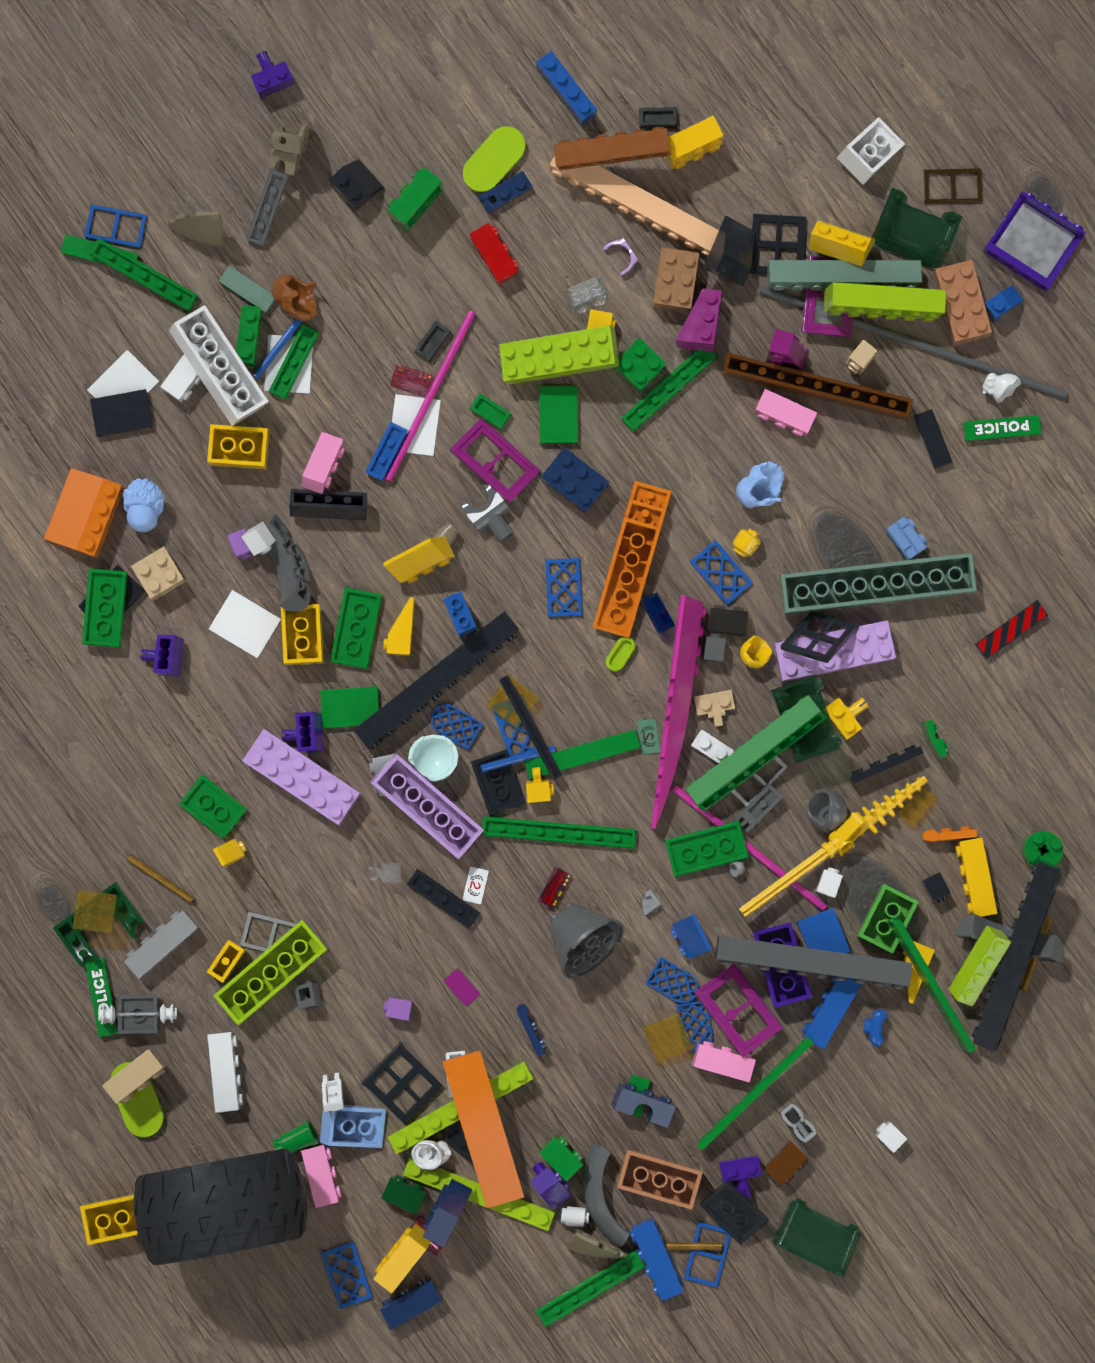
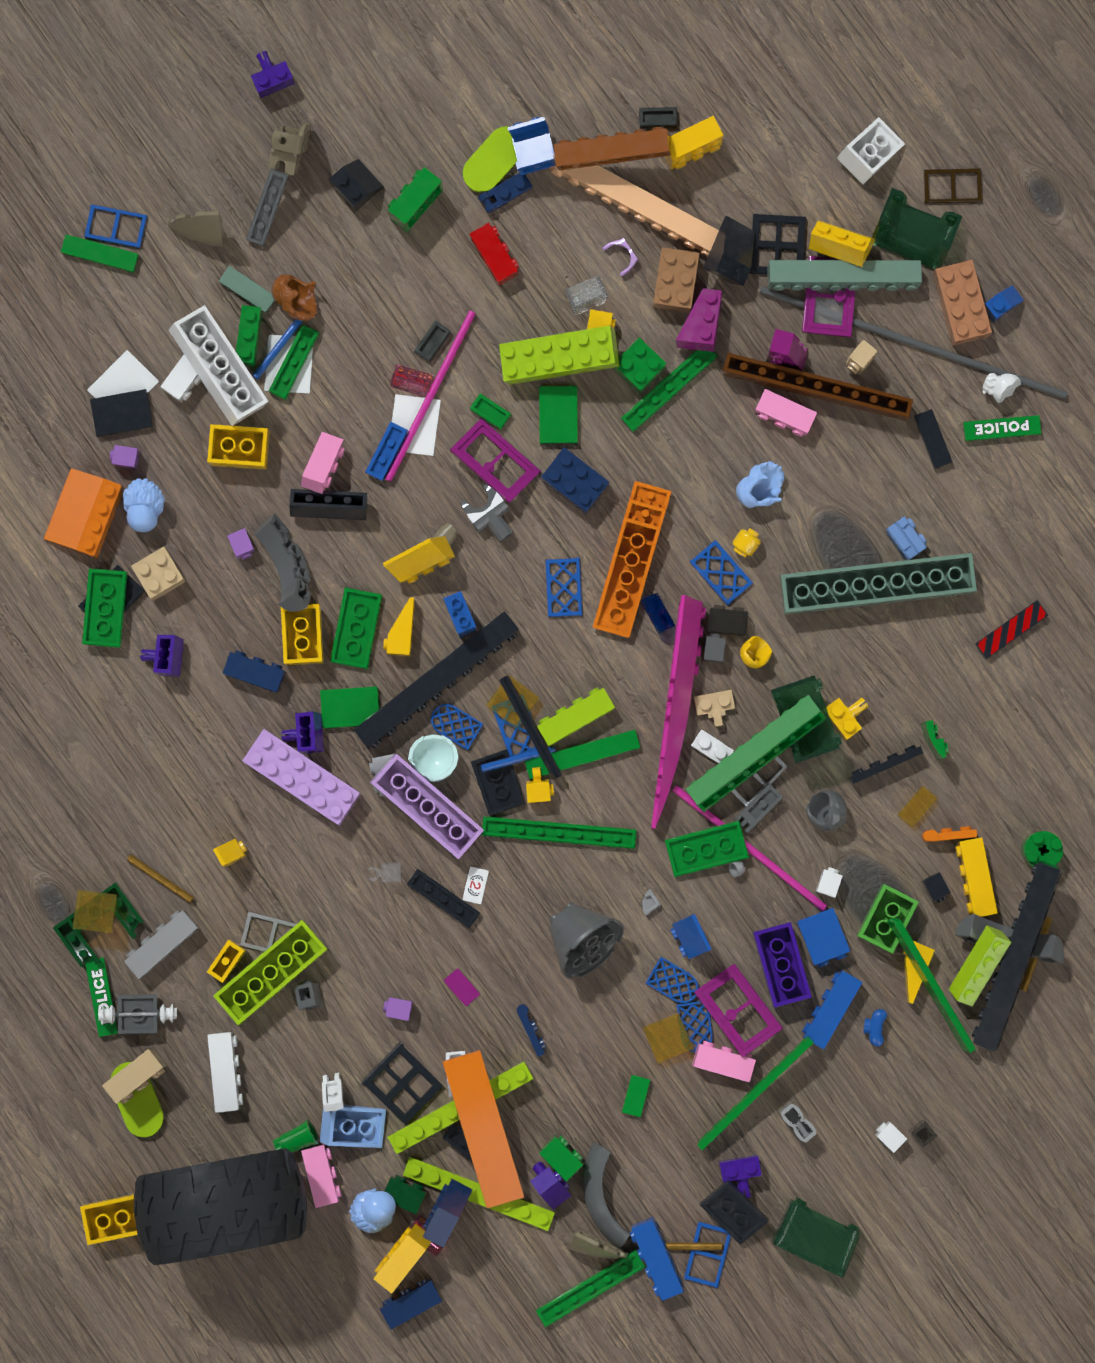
green tile [89,238,198,312] -> none
green tile [178,774,248,840] -> none
white sticker [209,590,281,658] -> none
white brick [241,522,276,555] -> none
blue window [321,1241,373,1309] -> none
white hair [411,1140,452,1169] -> none
blue brick [536,51,597,126] -> none
slope [537,866,572,909] -> none
white brick [561,1206,589,1228] -> none
lime tile [606,637,635,672] -> none
dark blue arch [611,1082,676,1128] -> none
nougat brick [617,1148,703,1210] -> none
clear green sticker [637,718,660,755] -> none
dark grey brick [715,936,912,990] -> none
yellow piece [739,776,928,918] -> none
reddish brown brick [763,1140,808,1186] -> none
lavender brick [773,620,896,683] -> none
black window [780,612,859,663] -> none
lime brick [824,282,946,322] -> none
panel [983,191,1086,292] -> none
none -> medium lavender brick [110,445,140,470]
none -> dark blue brick [222,650,286,693]
none -> light blue hair [349,1188,396,1233]
none -> panel [508,117,556,175]
none -> lime brick [537,687,615,747]
none -> clear smoke brick [908,1119,938,1148]

